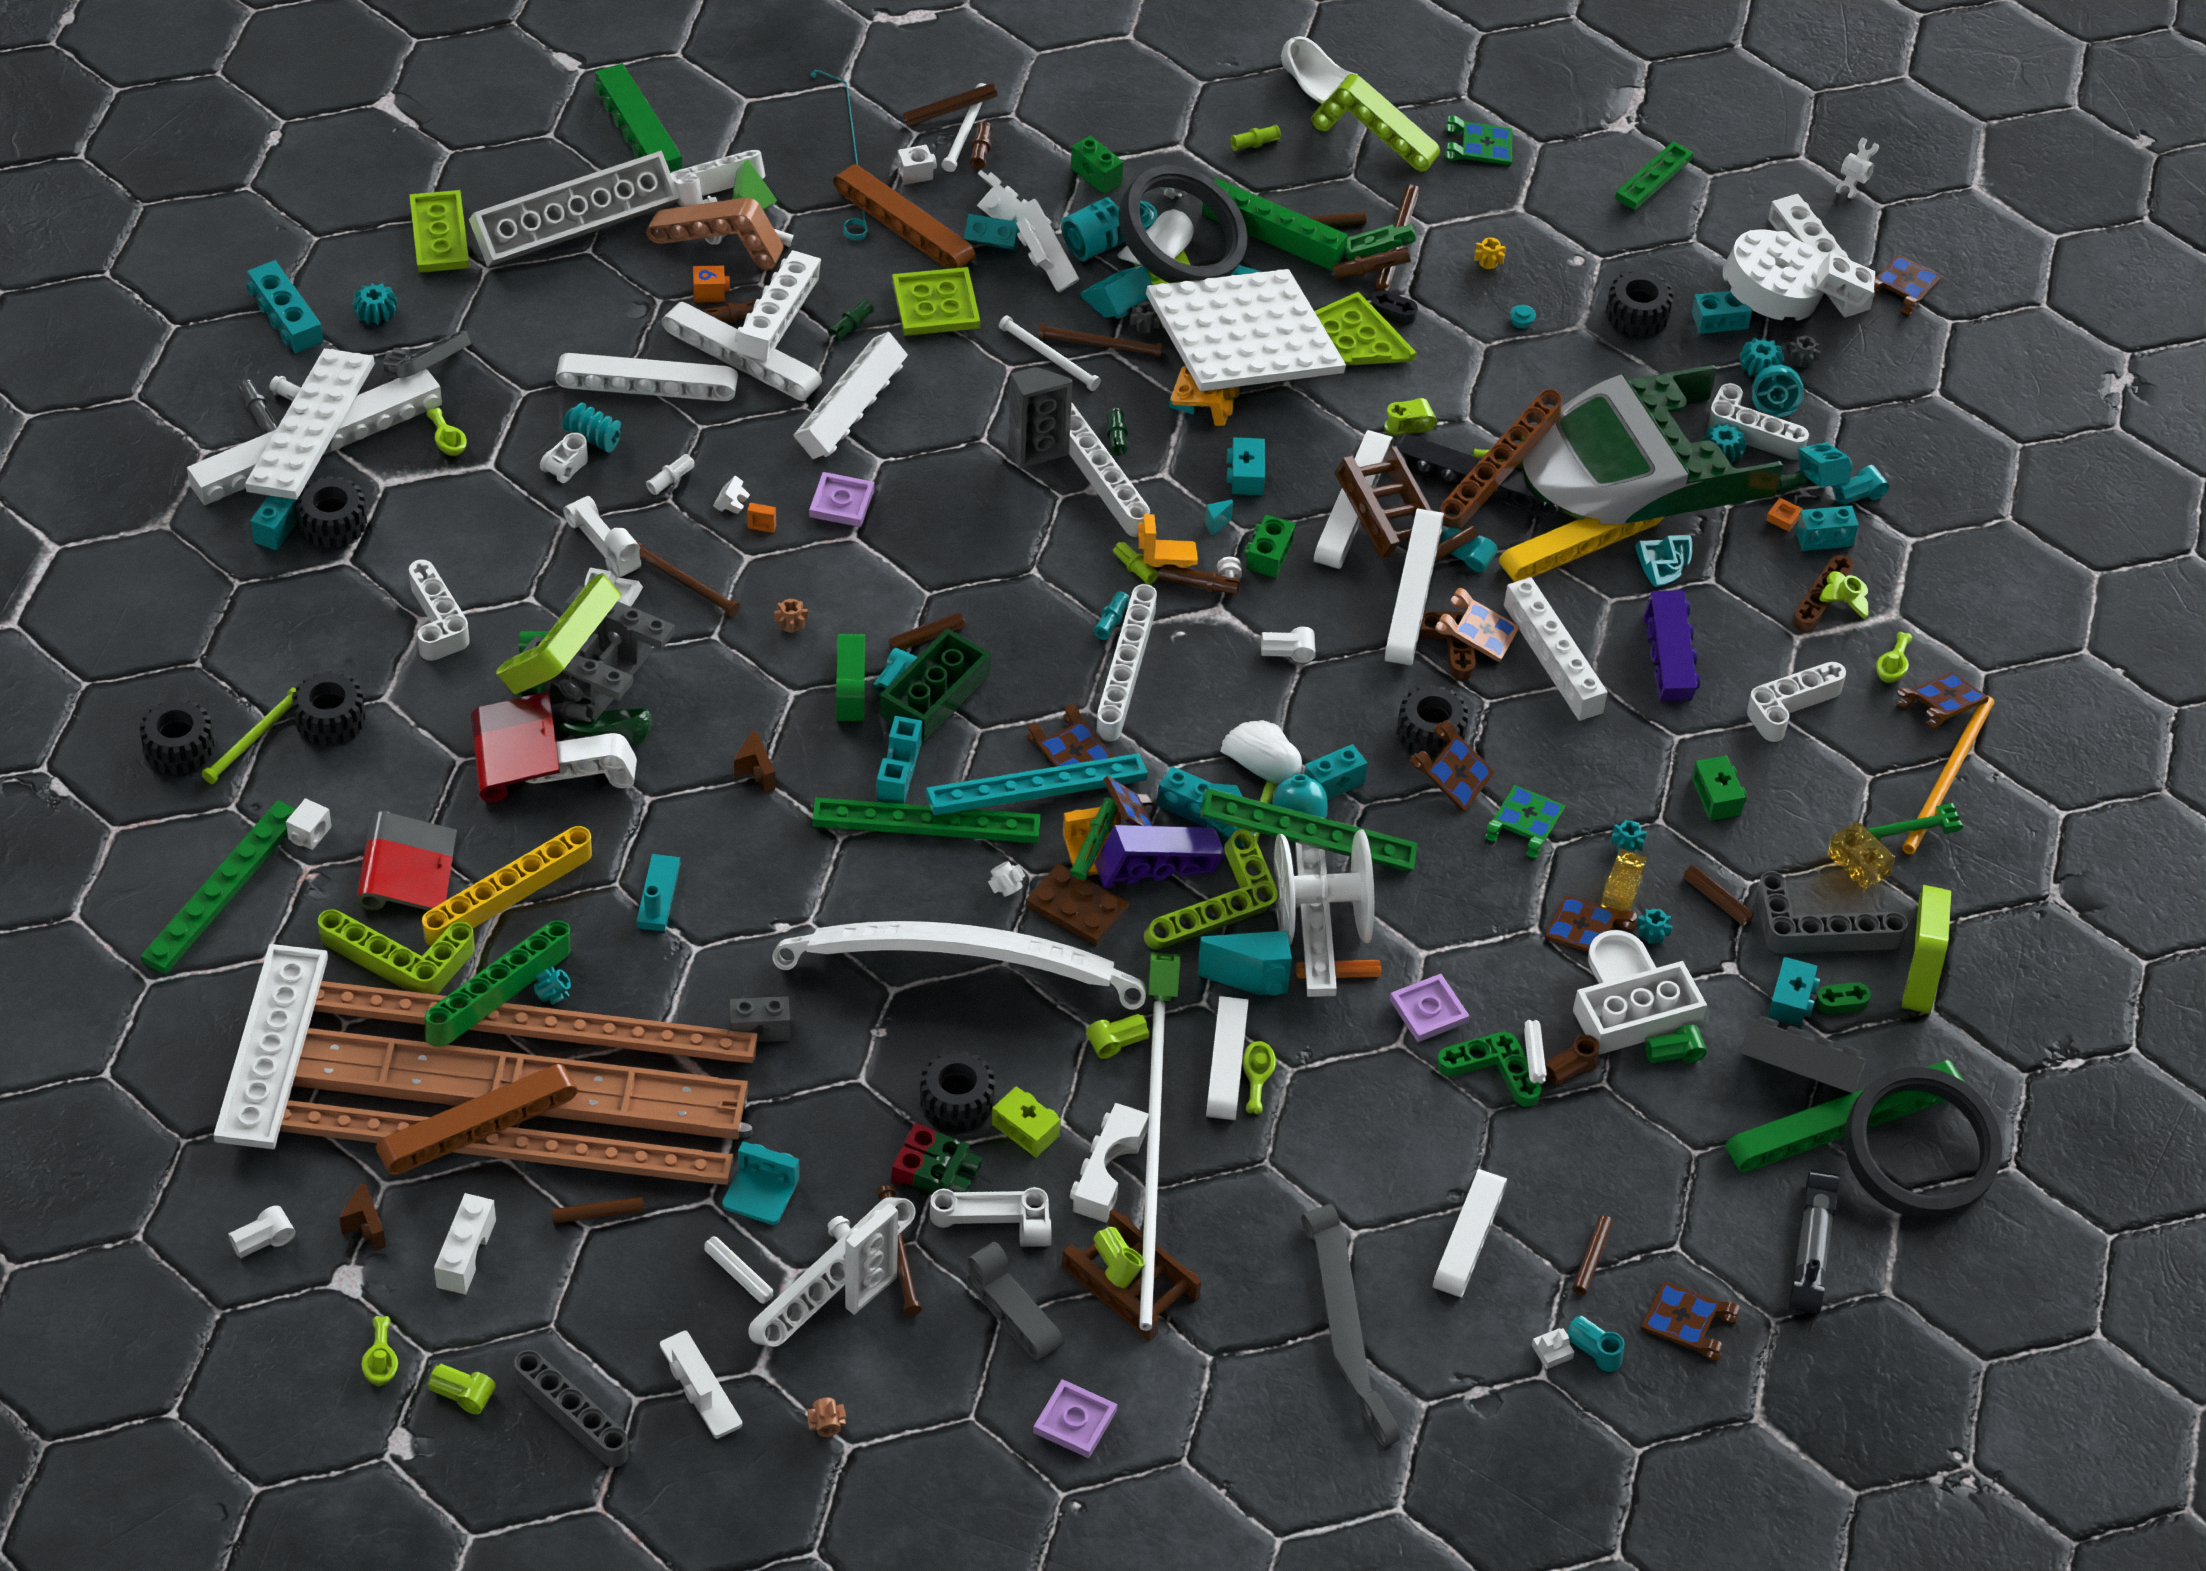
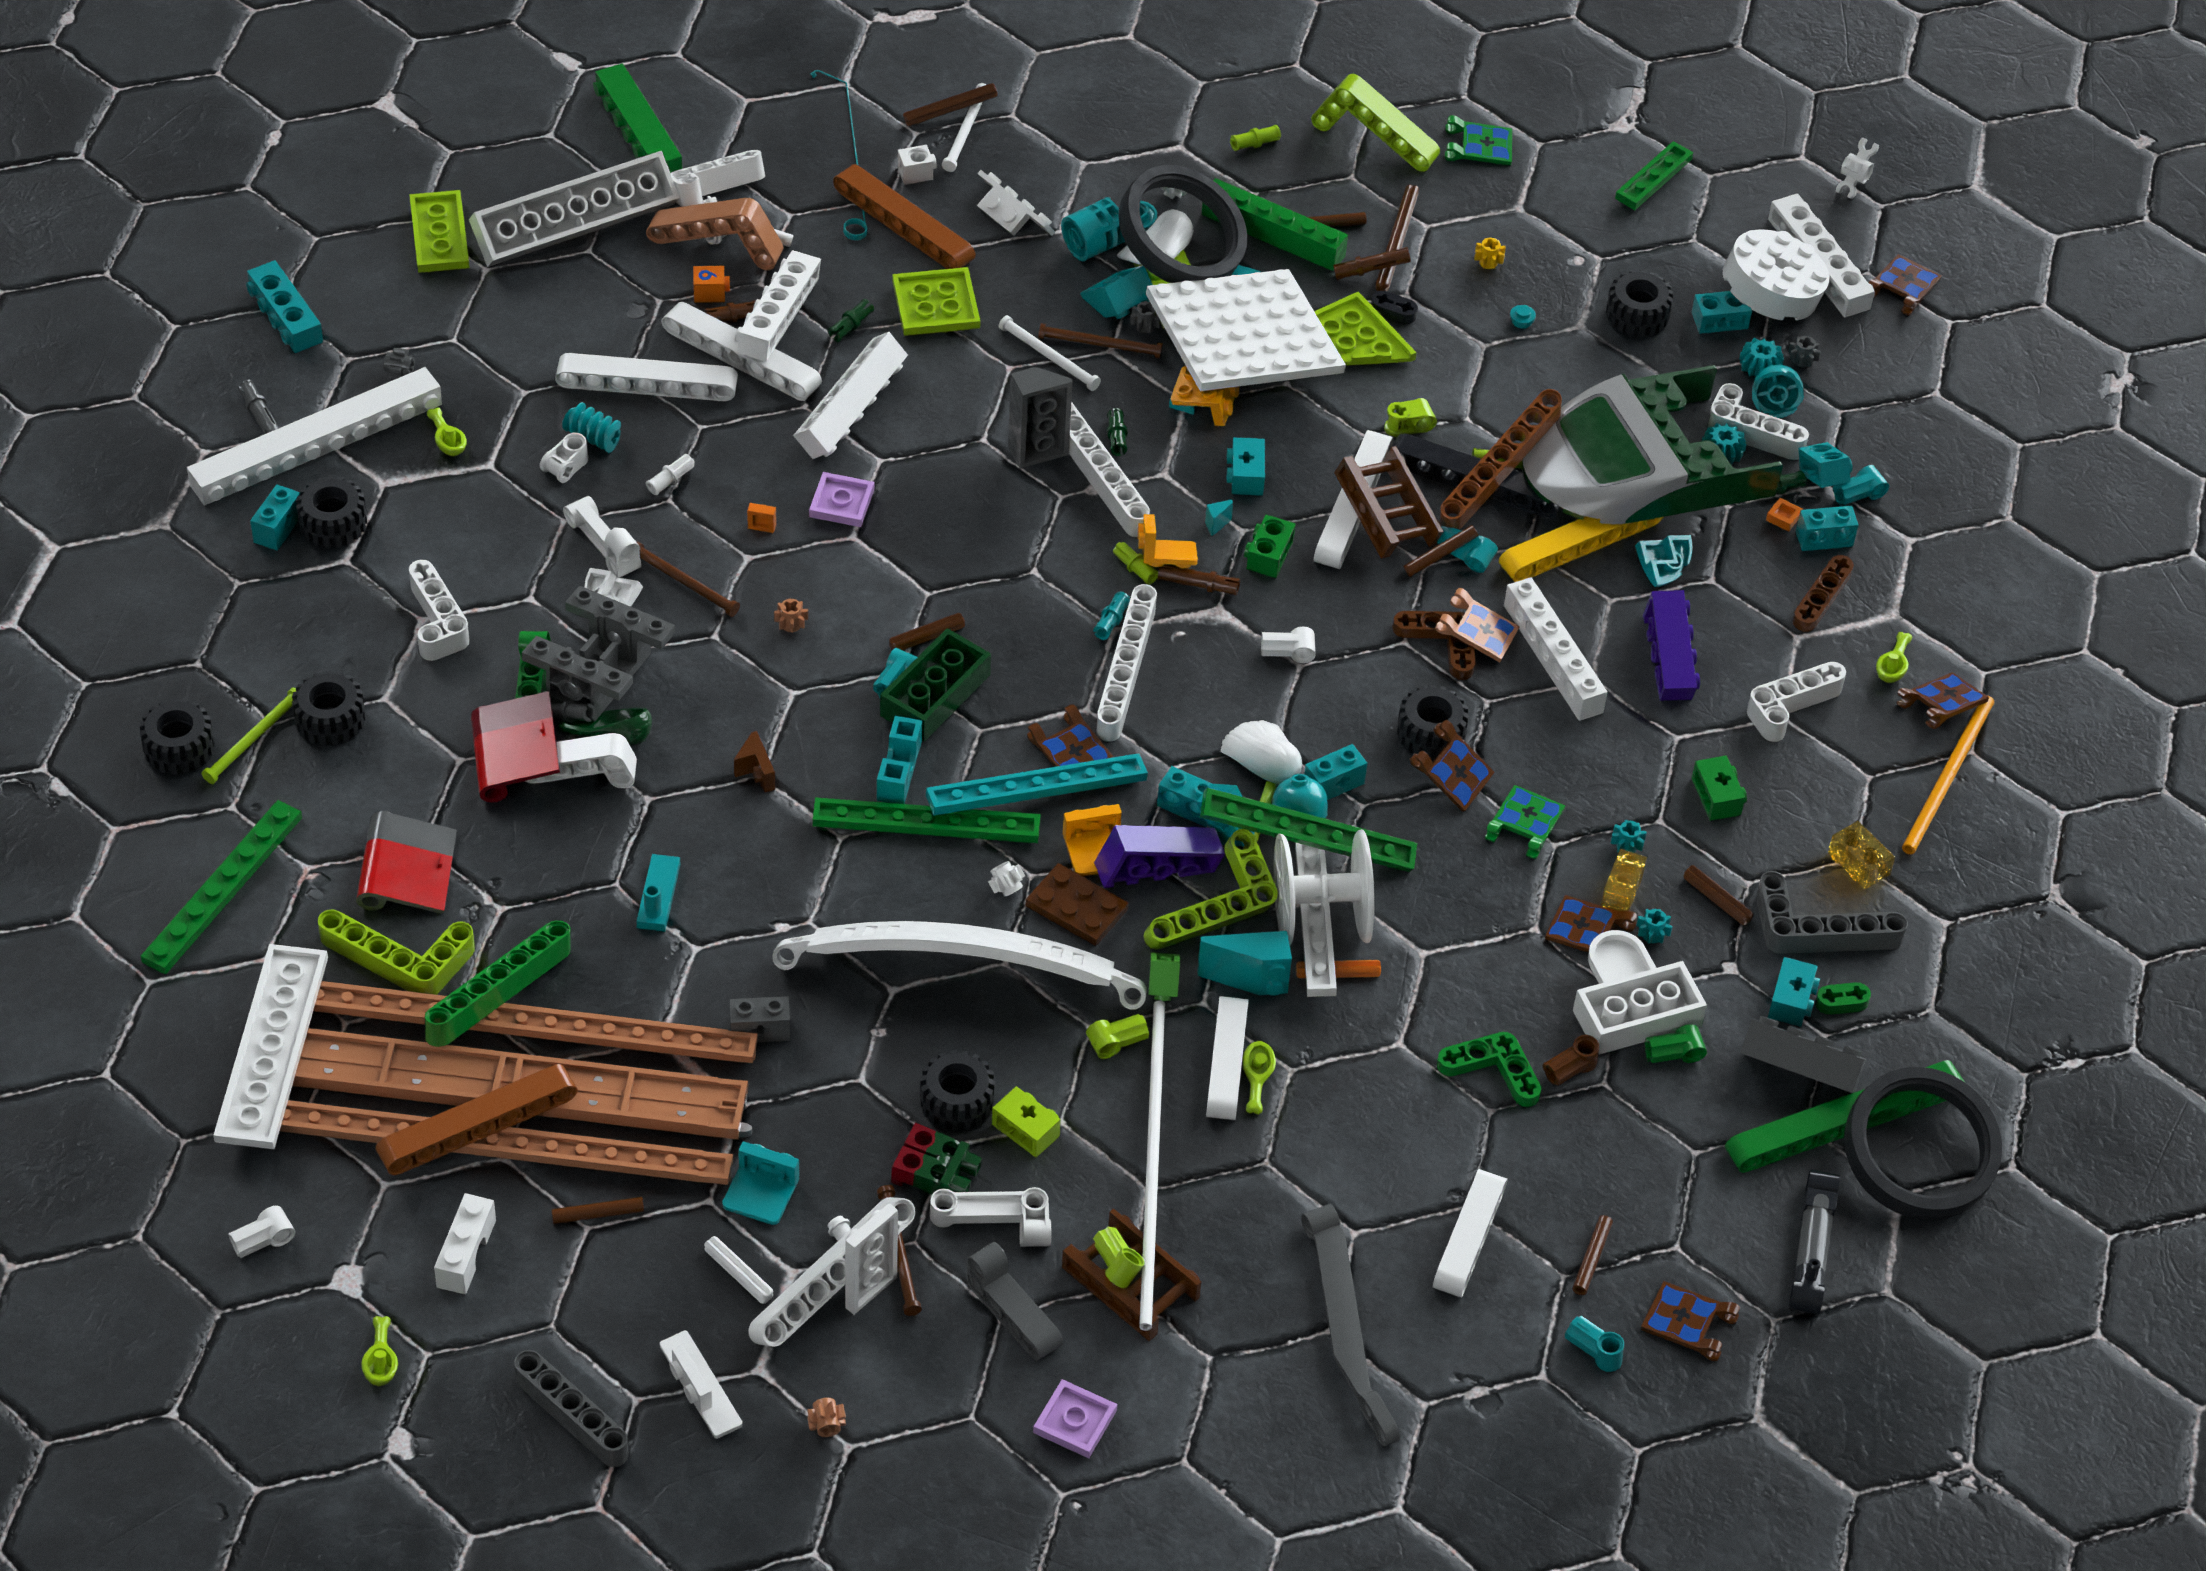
white plate [245,348,375,500] -> none
white pin [269,376,301,401] -> none
white brick [286,798,332,850] -> none
reddish brown slope [339,1183,386,1251] -> none
teal gear [353,283,397,325] -> none
dark grey beam [394,330,471,378] -> none
yellow beam [422,826,592,946] -> none
lime piece [428,1364,496,1414] -> none
lime beam [496,573,621,694] -> none
teal gear [534,967,571,1005] -> none
white tile [713,476,750,514] -> none
bright green slope [732,159,777,213] -> none
green beam [836,634,865,722] -> none
teal brick [964,214,1020,250] -> none
reddish brown pin [970,121,993,169] -> none
white bracket [1014,199,1079,293] -> none
green pin [1069,798,1118,880] -> none
white arch [1070,1103,1149,1223] -> none
green brick [1071,135,1124,195] -> none
reddish brown flag [1103,776,1155,826] -> none
white bush [1217,557,1242,579] -> none
white hair [1281,36,1358,104] -> none
green hinge [1346,224,1416,261] -> none
white beam [1385,509,1444,666] -> none
lavender plate [1390,974,1469,1042] -> none
white axle [1524,1020,1546,1084] -> none
white tile [1532,1328,1574,1369] -> none
white brick [1816,252,1875,308] -> none
lime animal [1819,571,1868,619] -> none
green hinge [1864,803,1964,850] -> none
lime beam [1901,885,1951,1014] -> none

